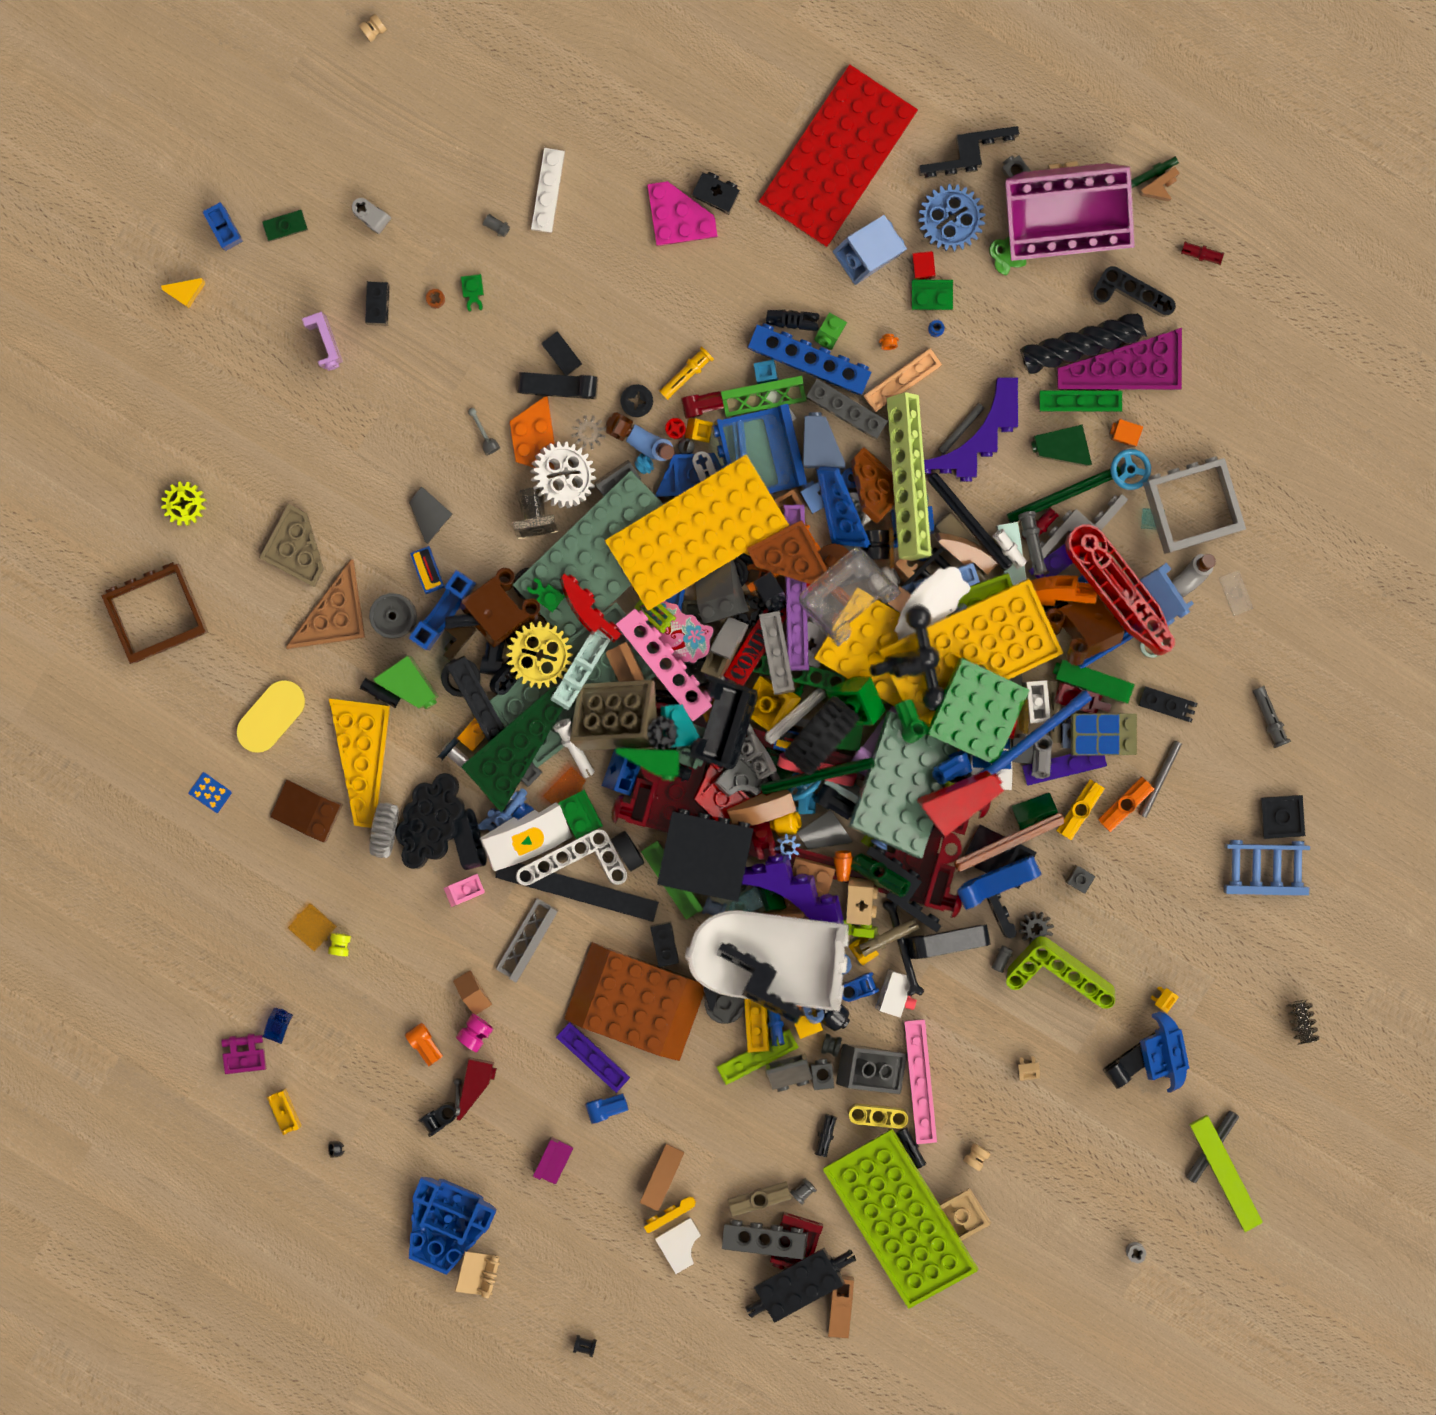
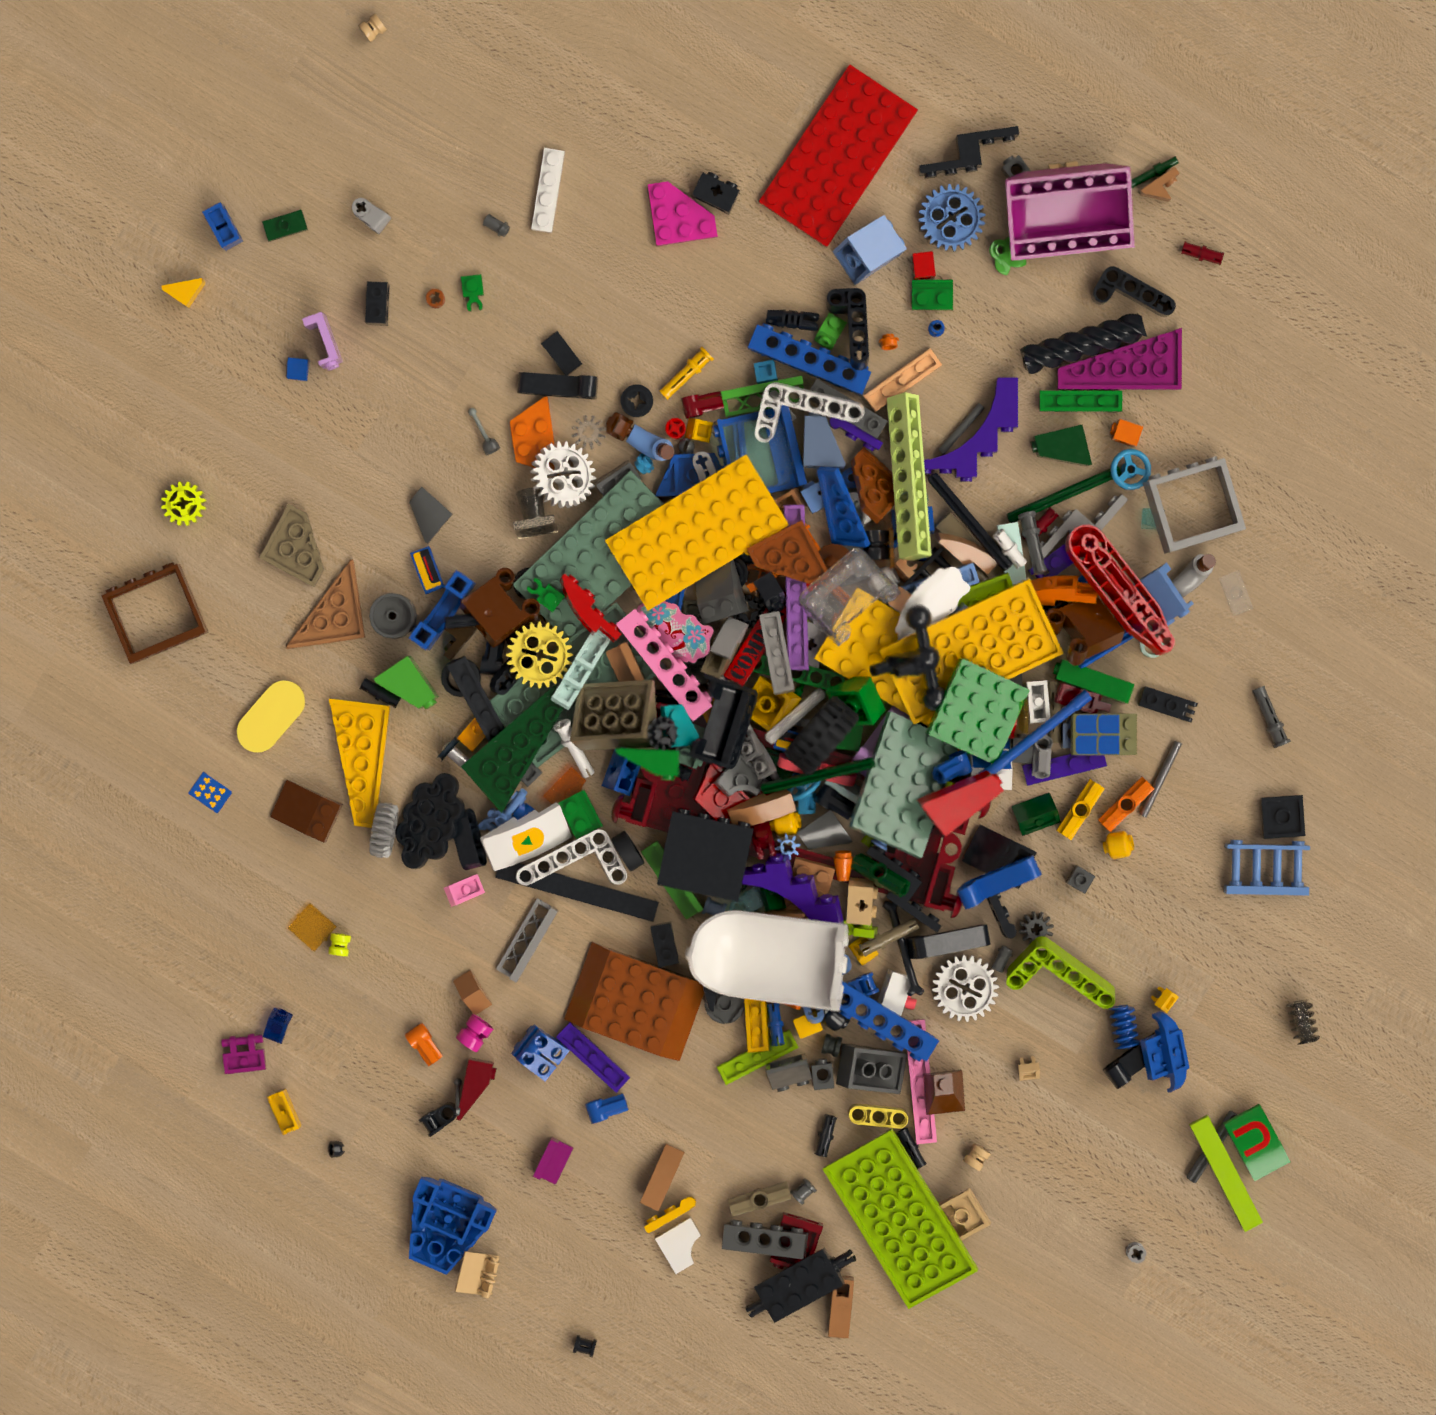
lime tile [634,599,676,634] -> none
black bracket [717,942,803,1024] -> none
green piece [895,699,928,743] -> none
axle [954,813,1064,872] -> none
none -> blue slope [287,357,310,381]
none -> blue hips [511,1024,569,1081]
none -> white beam [755,382,865,442]
none -> black beam [826,288,869,371]
none -> dark purple plate [829,417,883,452]
none -> blue brick [840,981,939,1062]
none -> reddish brown slope [923,1070,965,1115]
none -> white gear [932,955,999,1022]
none -> yellow head [1103,831,1135,859]
none -> blue piece [1108,1005,1140,1049]
none -> green slope [1223,1104,1291,1181]

